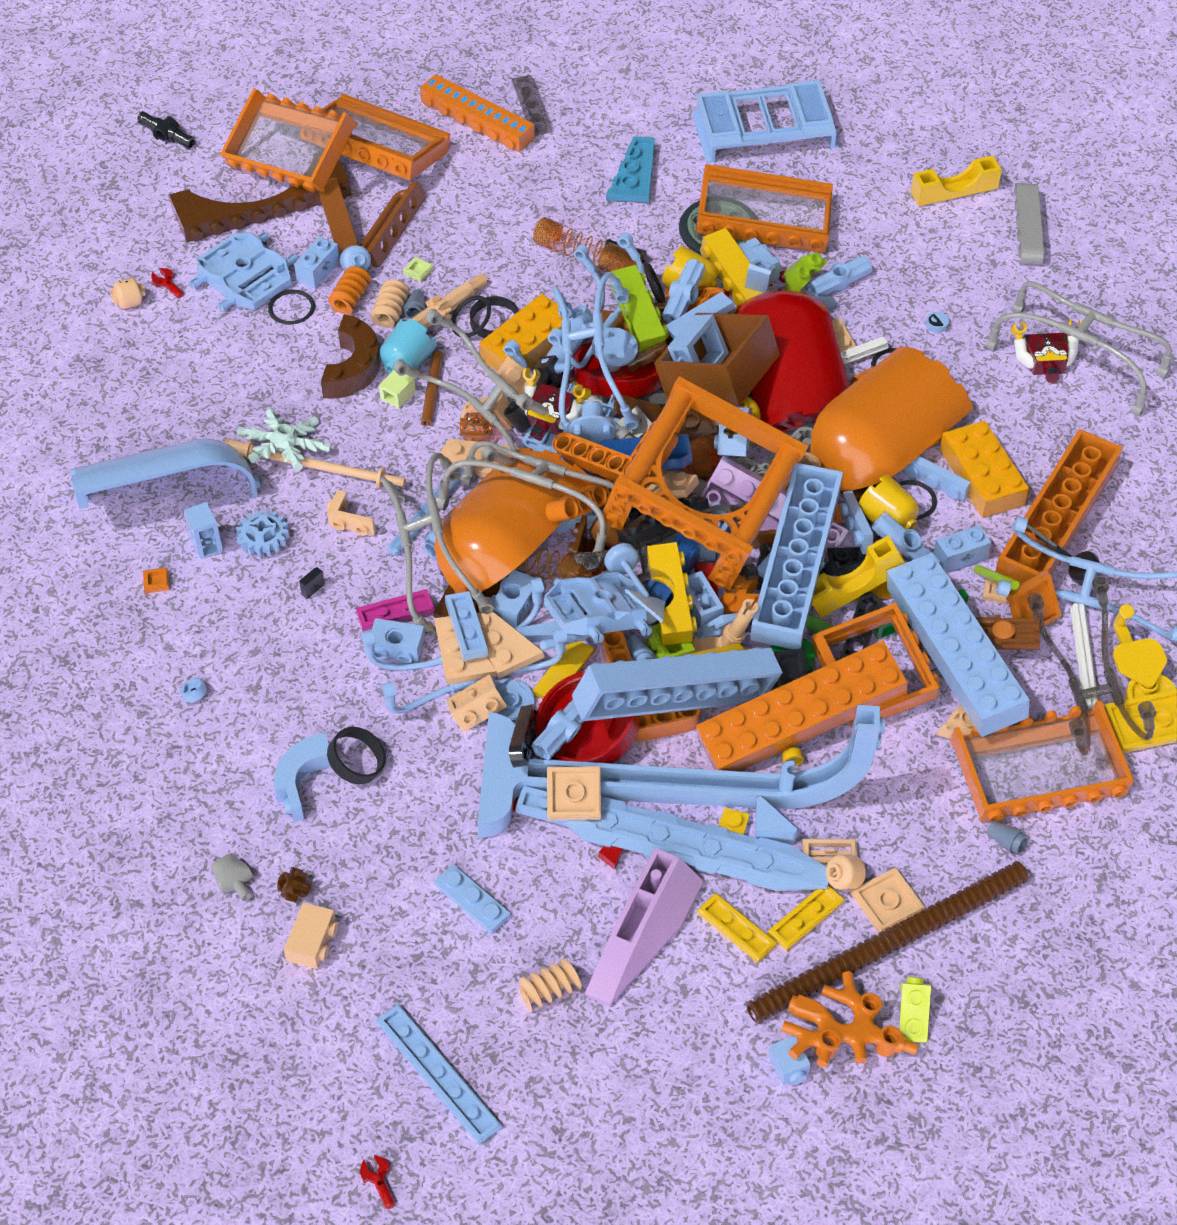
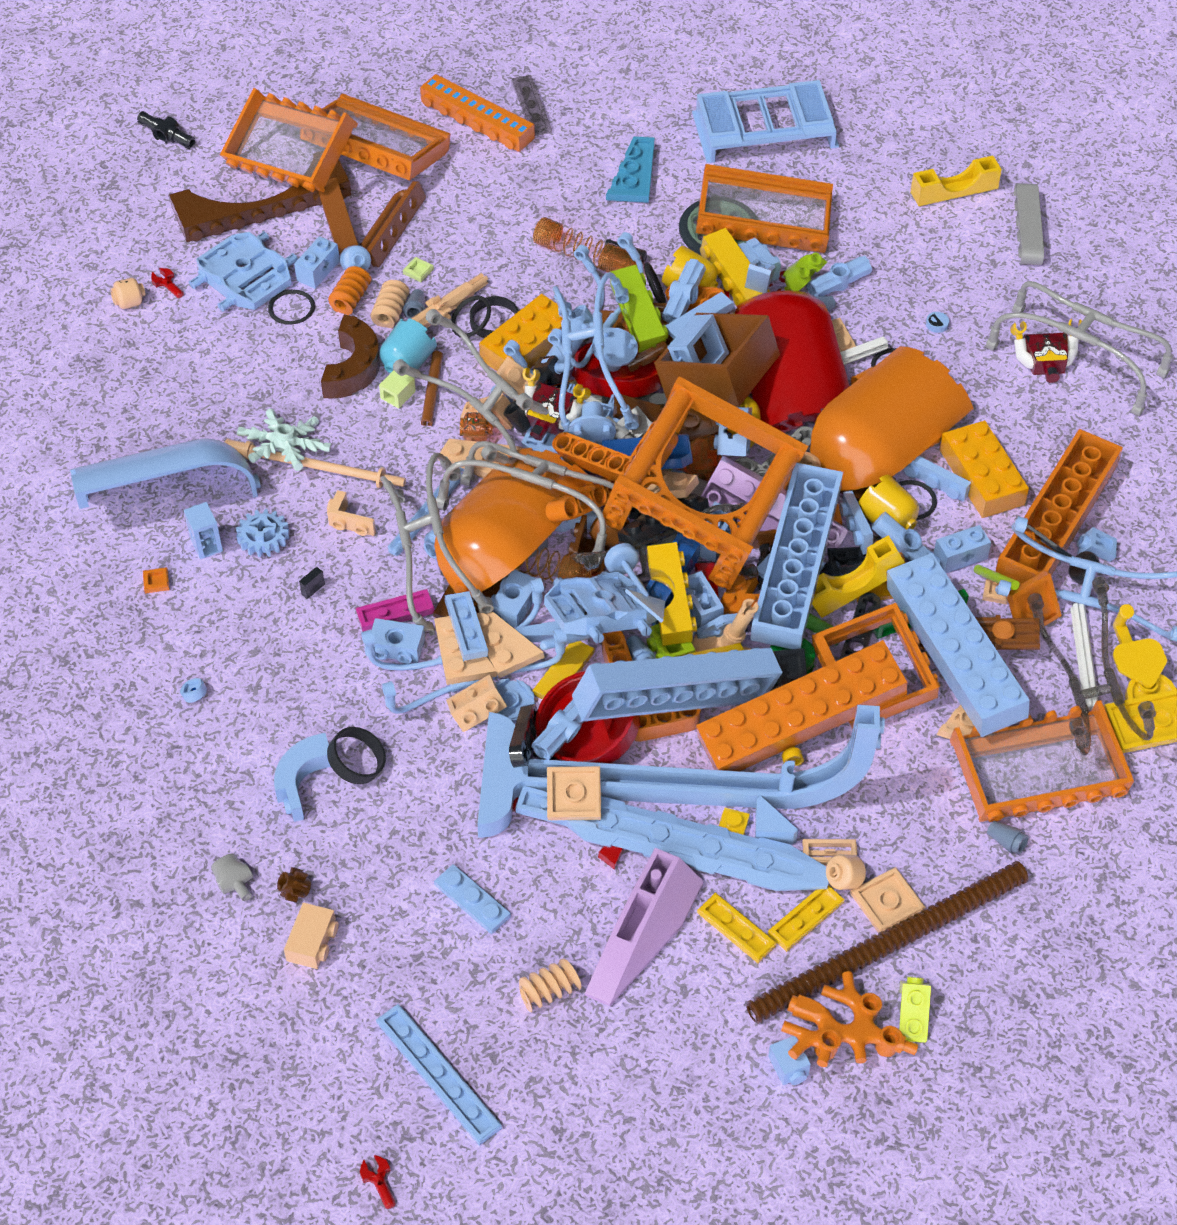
none -> light blue bracket [1076,527,1117,562]

